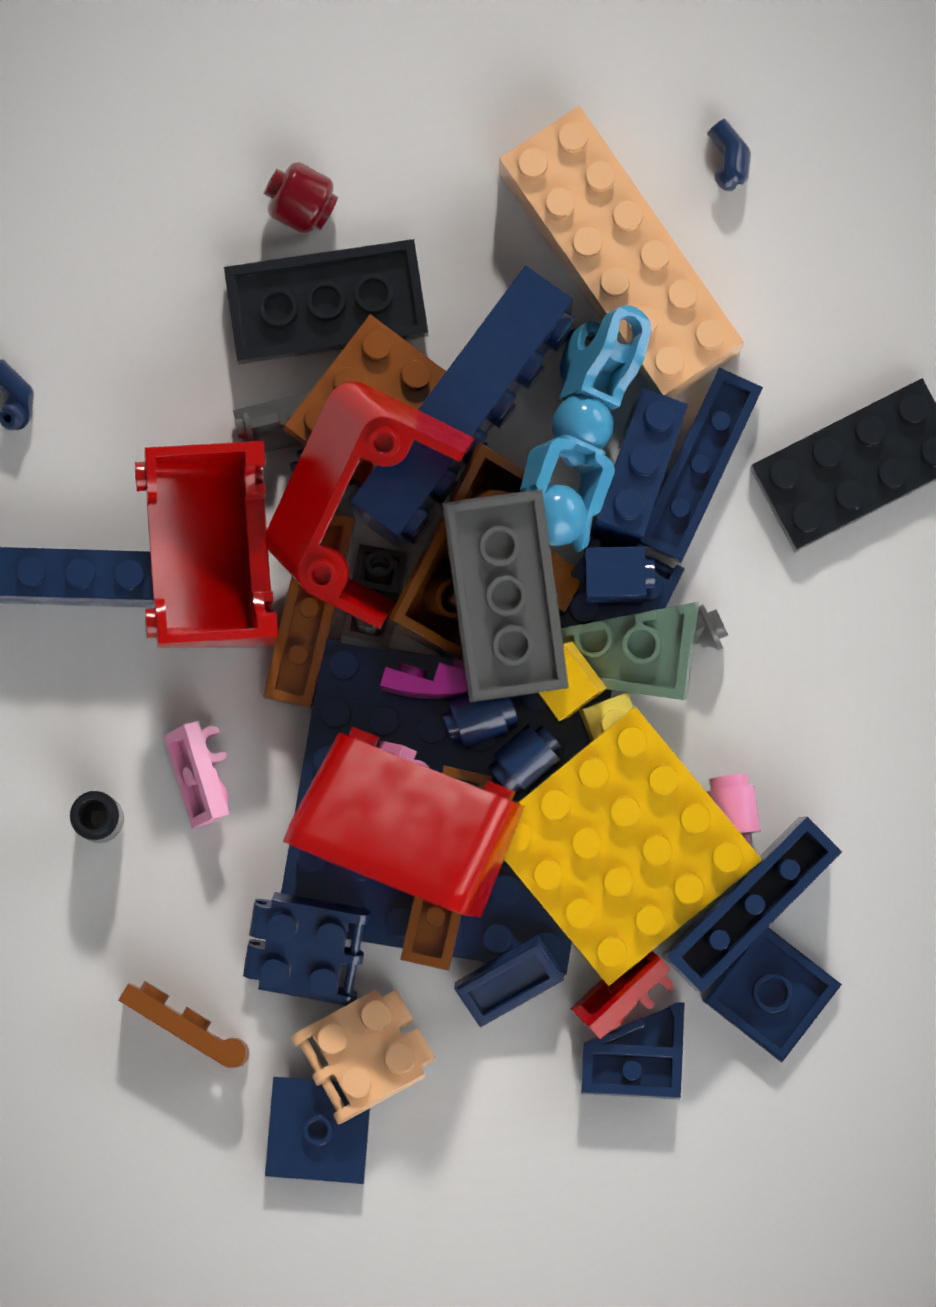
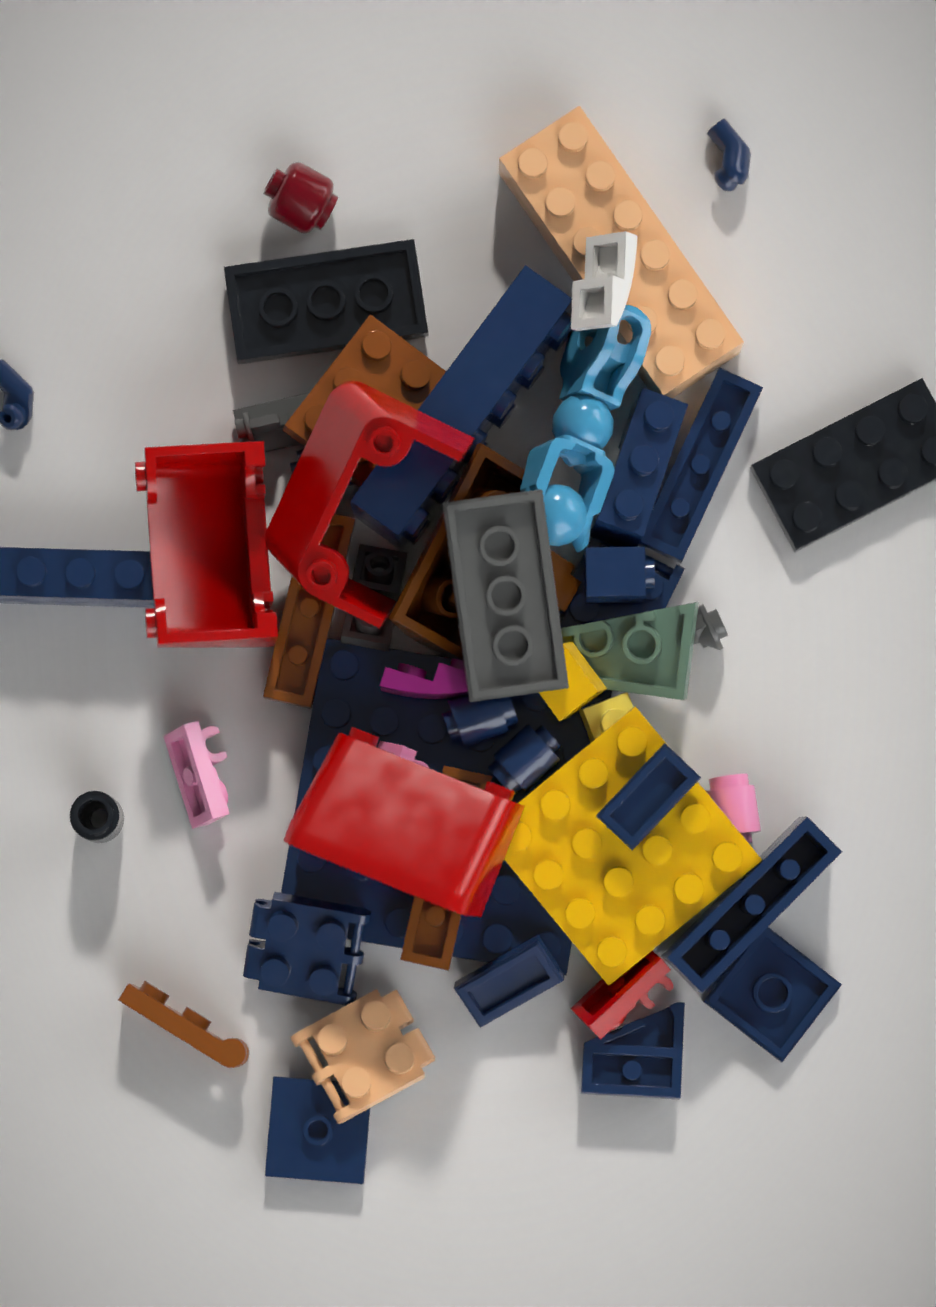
none -> white slope [571,231,637,331]
none -> dark blue tile [596,743,701,850]

